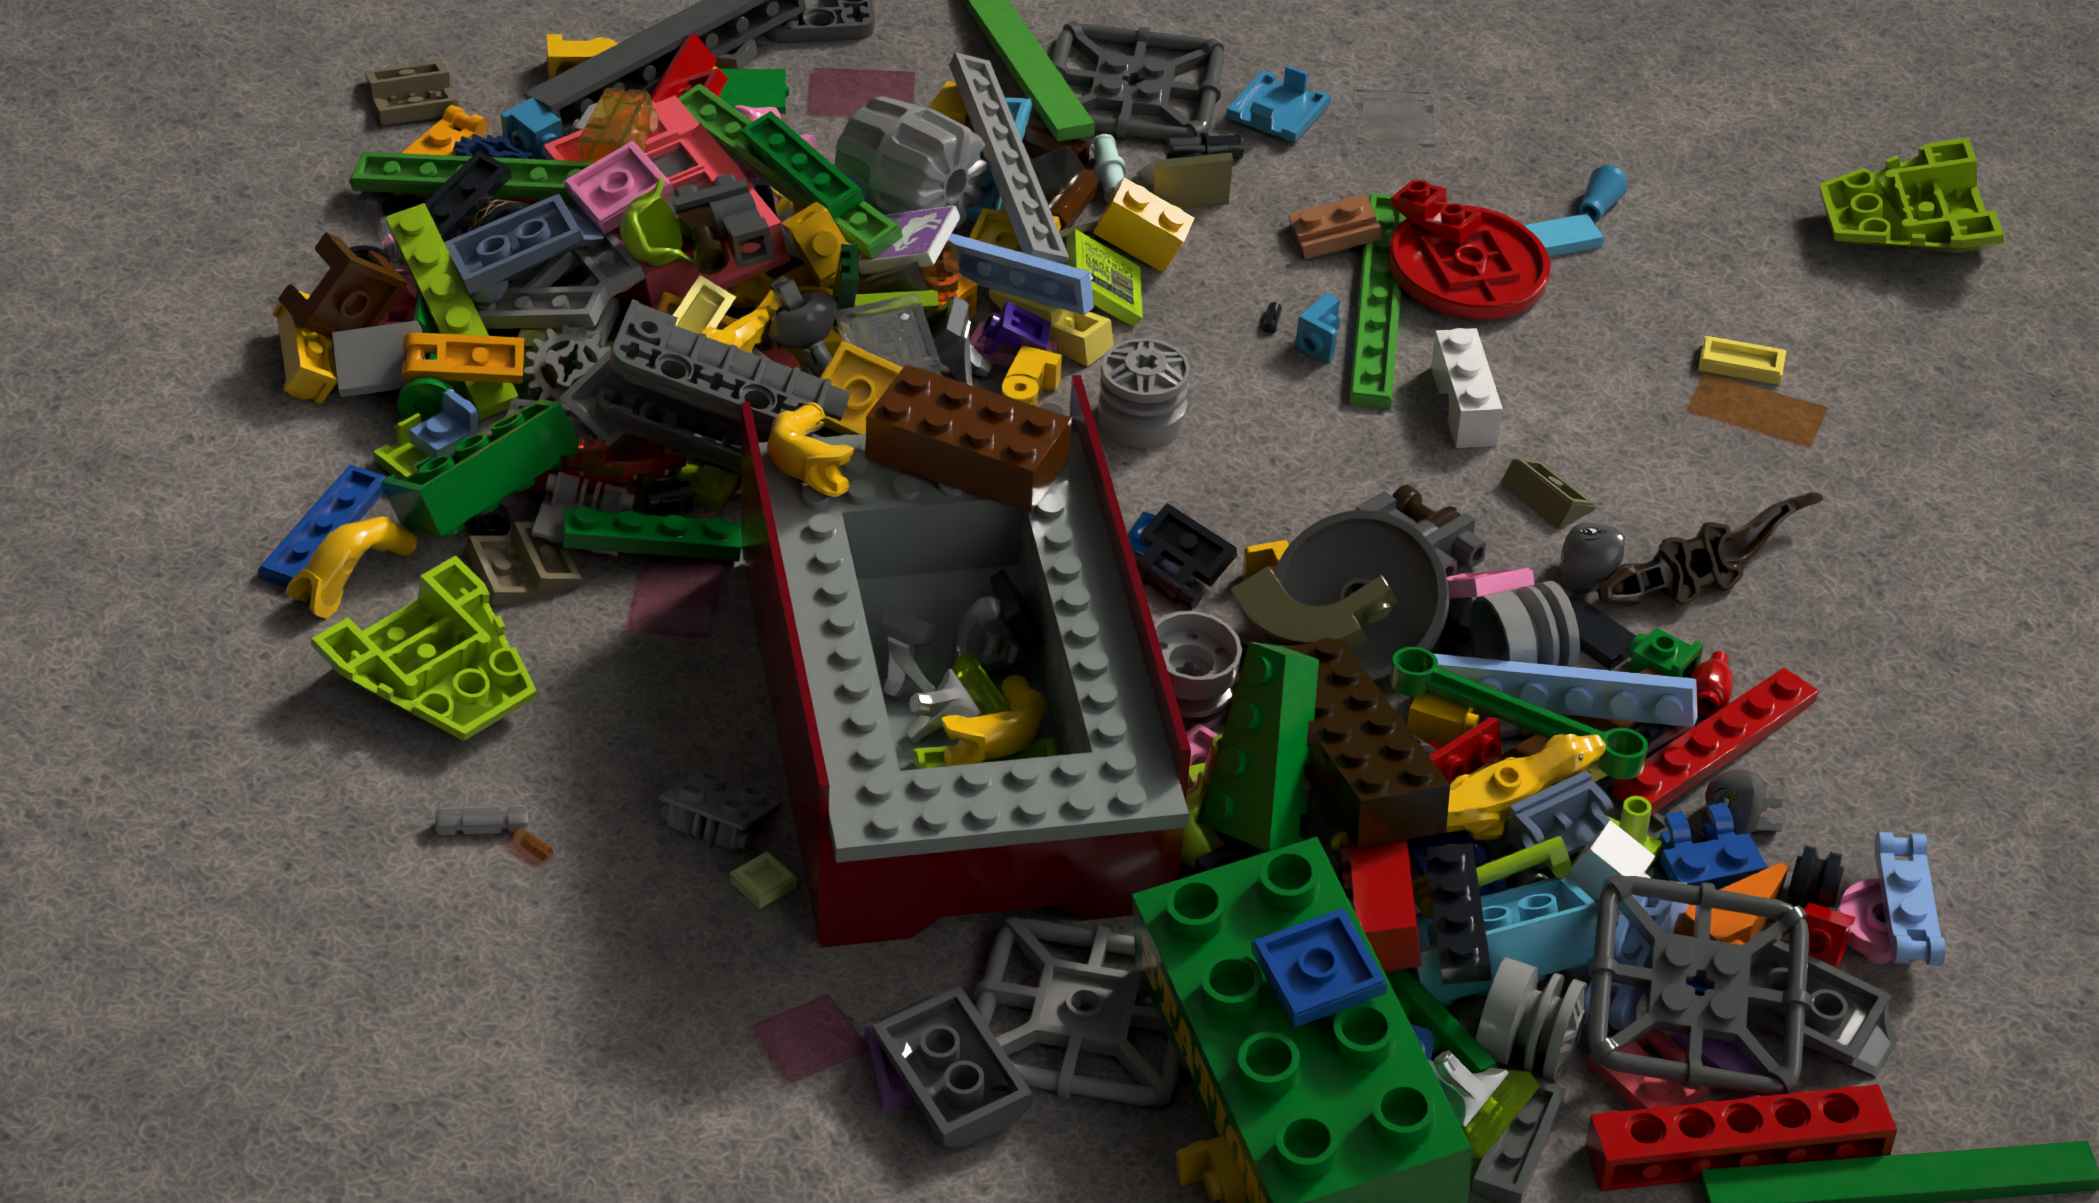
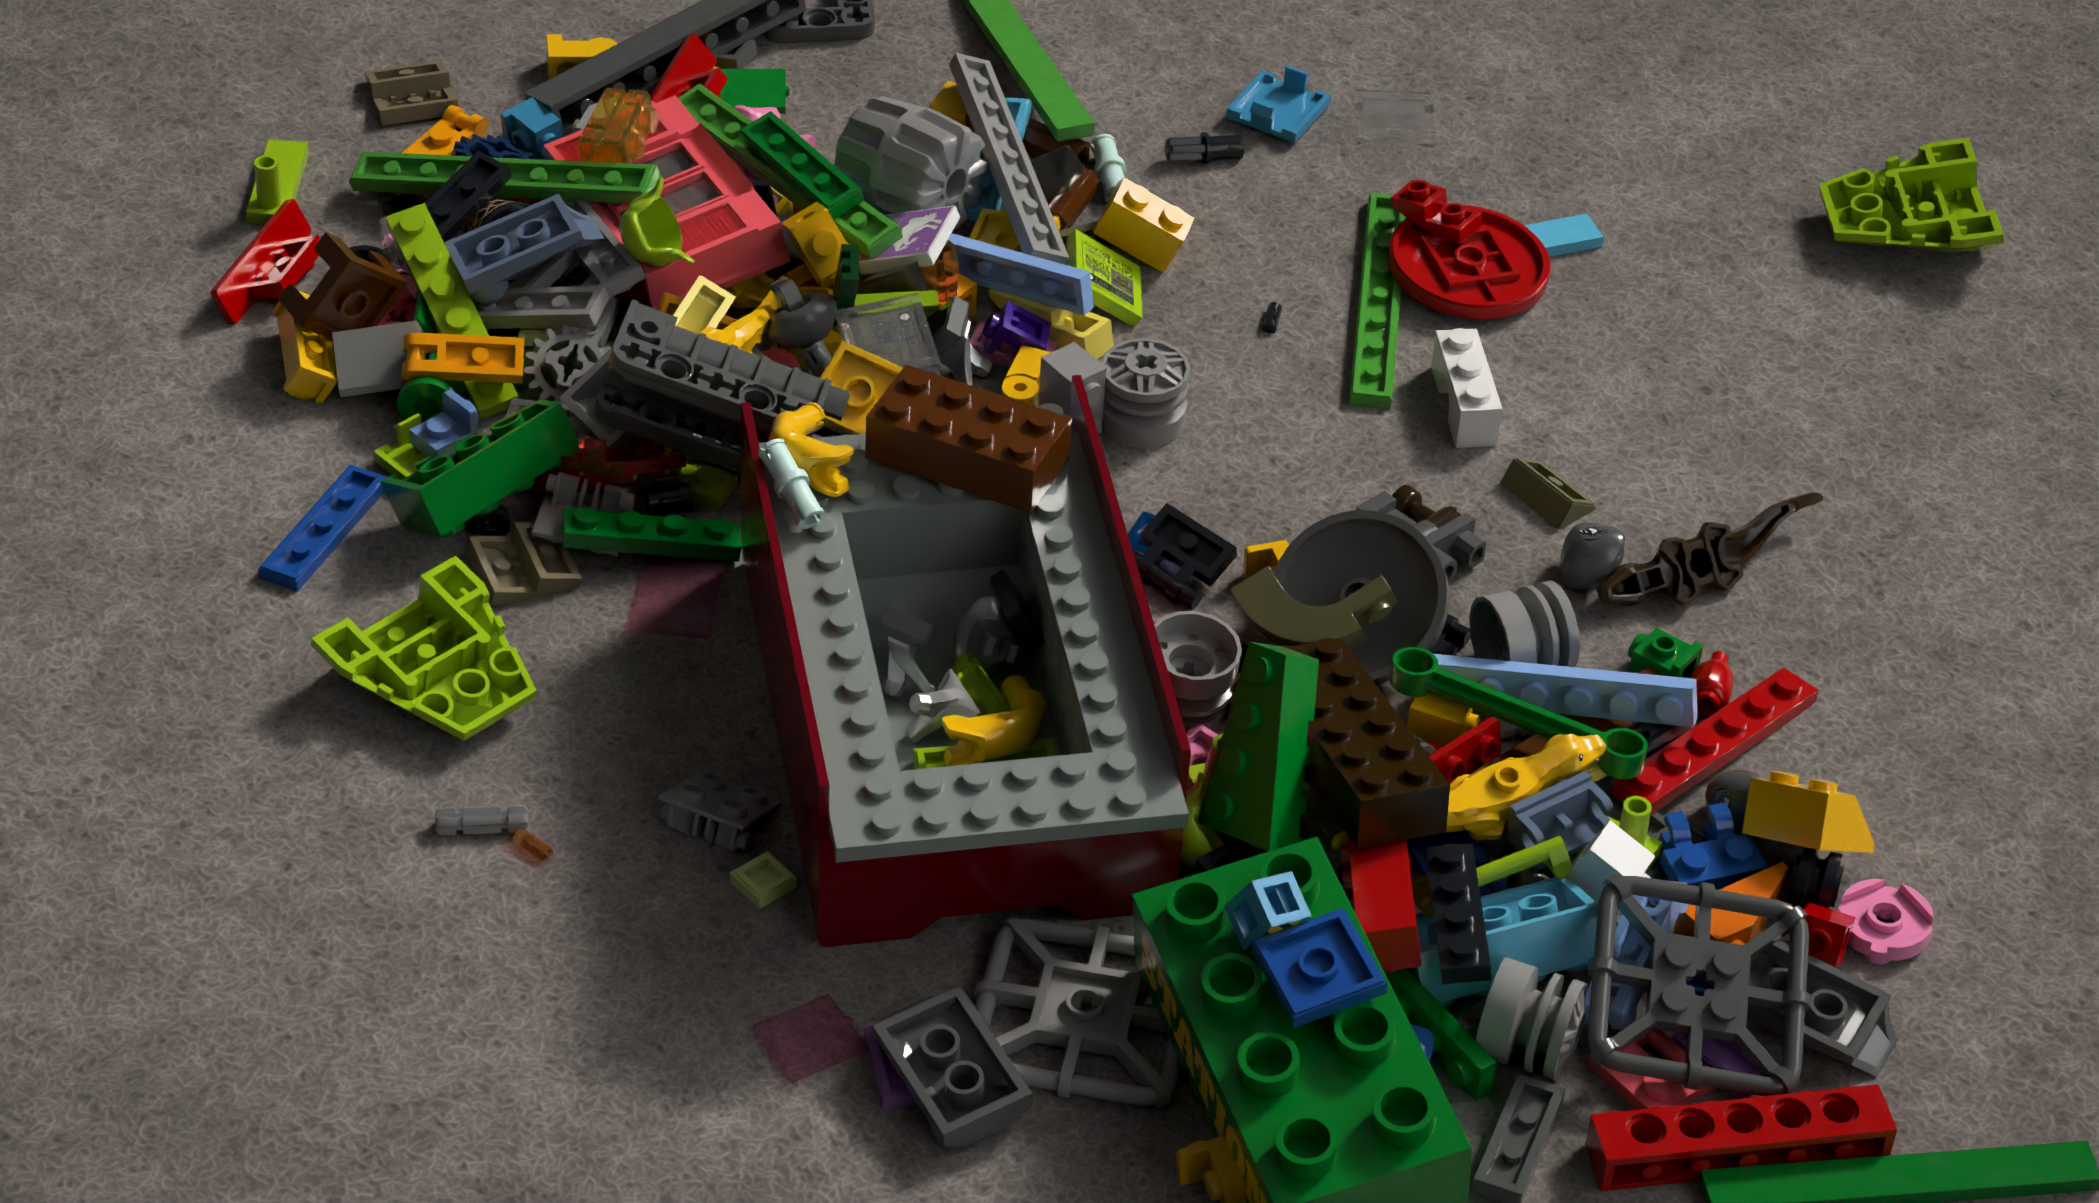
yellow piece [285,516,417,619] -> none
bright pink tile [563,141,675,235] -> none
dark grey hips [672,173,774,275] -> none
clear pink piece [811,68,915,115] -> none
dark grey plate [1040,21,1224,141] -> none
olive slope [1137,152,1233,209] -> none
nougat plate [1289,194,1382,259] -> none
dark azure bracket [1295,293,1340,363] -> none
piece [1428,1051,1540,1158] -> none
bright pink tile [1447,568,1535,599] -> none
black tile [1569,594,1636,670] -> none
dark azure cone [1579,164,1627,221] -> none
clear orange piece [1687,372,1828,447] -> none
light yellow tile [1698,336,1786,385] -> none
light blue plate [1874,832,1945,966] -> none
none -> red bracket [210,199,320,324]
none -> lime piece [246,139,309,225]
none -> light aqua pin [758,438,825,529]
none -> light grey brick [1038,342,1107,434]
none -> dark azure brick [1224,871,1312,951]
none -> yellow slope [1742,771,1875,853]

